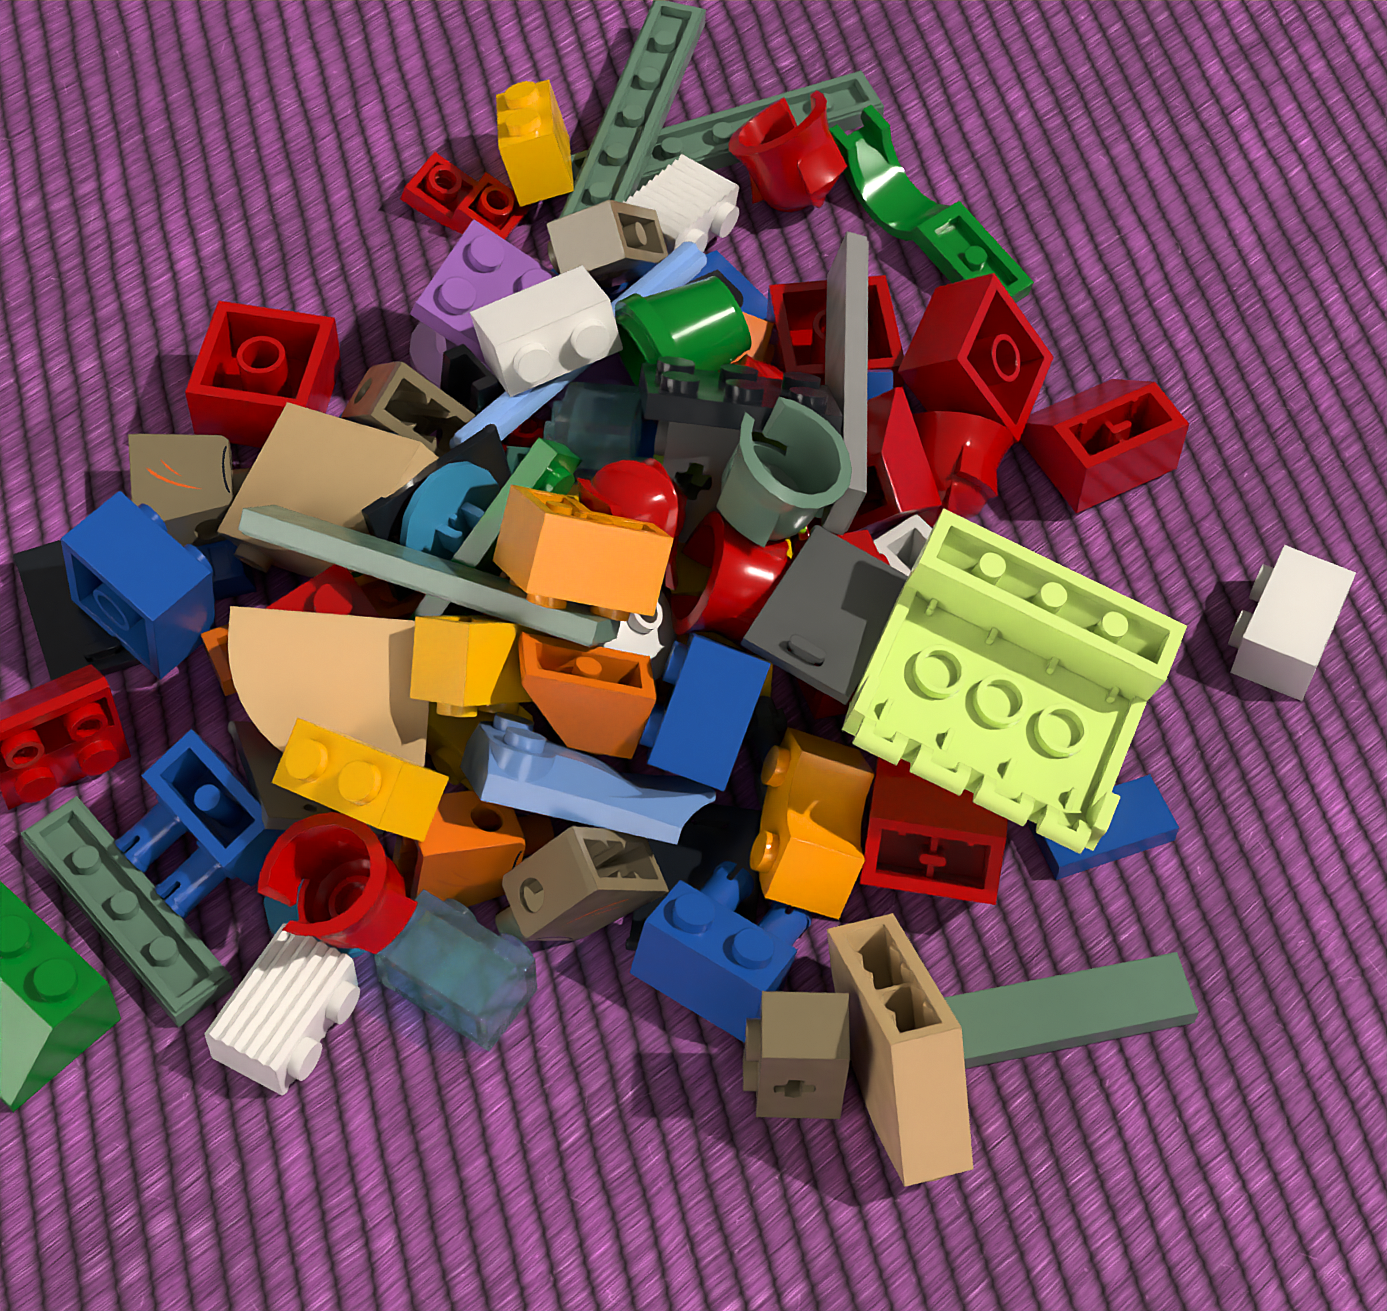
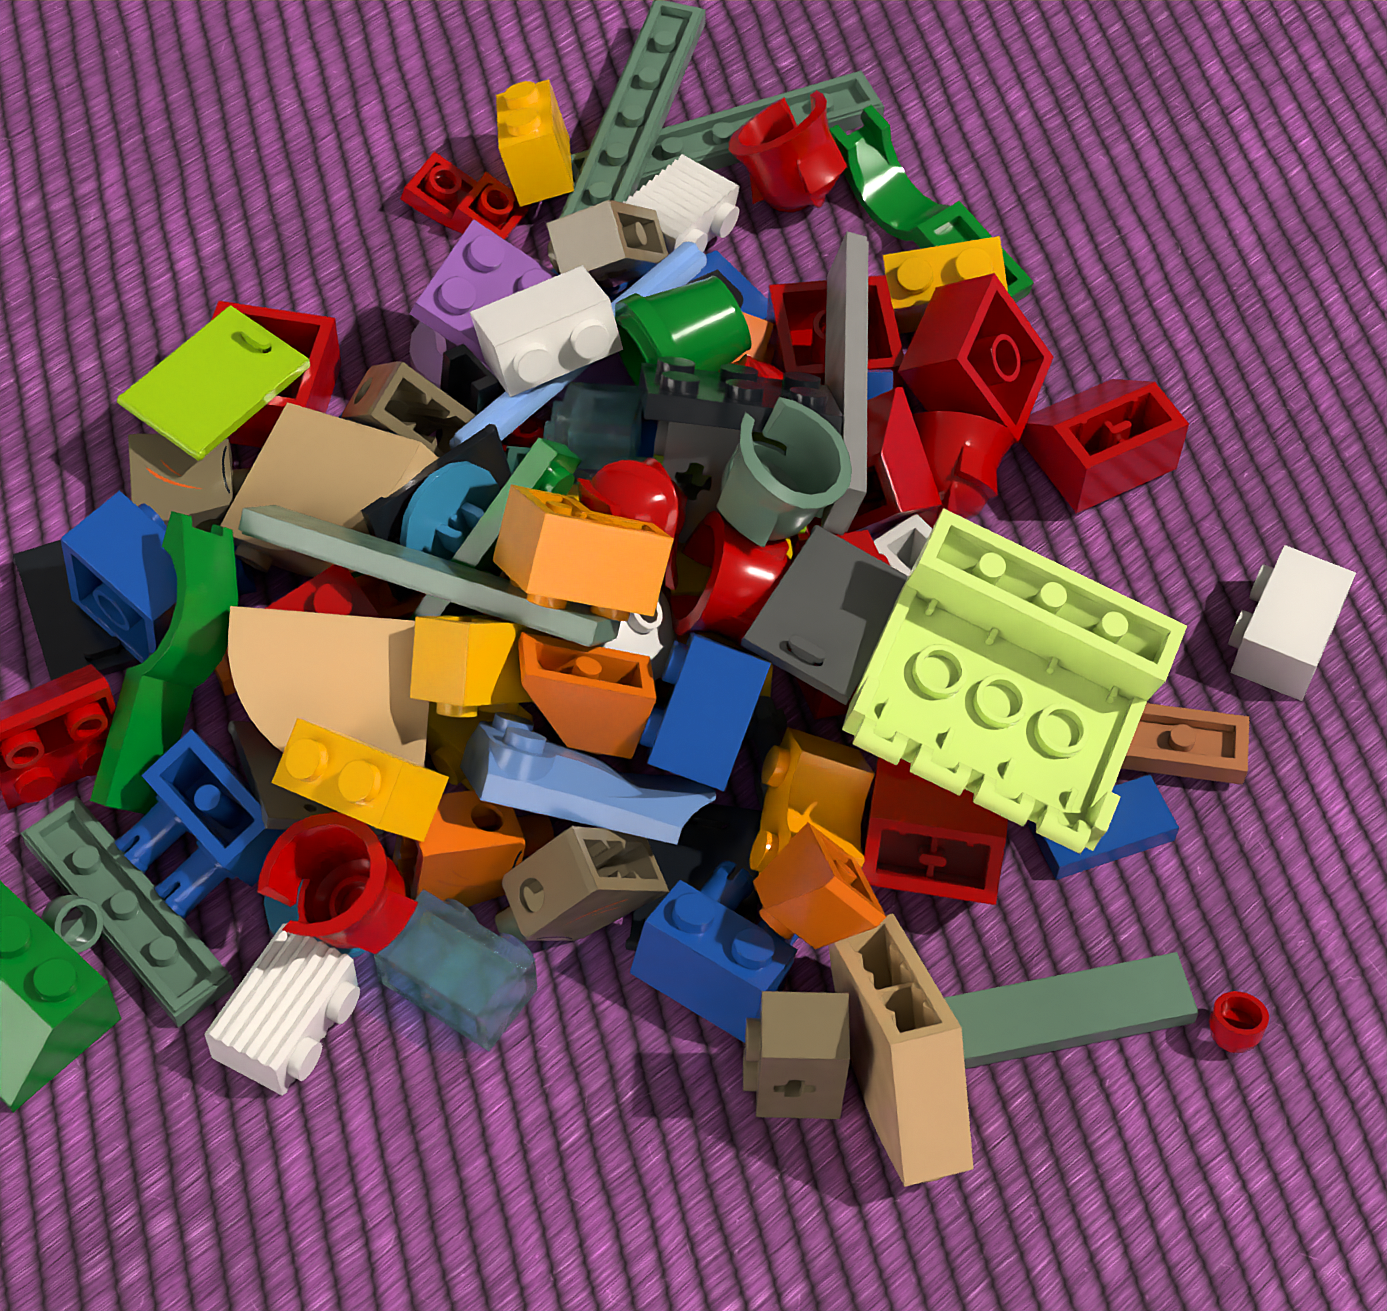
none -> sand green hinge [41,895,103,953]
none -> green piece [90,511,238,814]
none -> lime container [117,305,310,461]
none -> orange slope [753,822,886,949]
none -> yellow brick [883,236,1008,334]
none -> nougat plate [1121,703,1249,785]
none -> red hinge [1209,991,1269,1053]

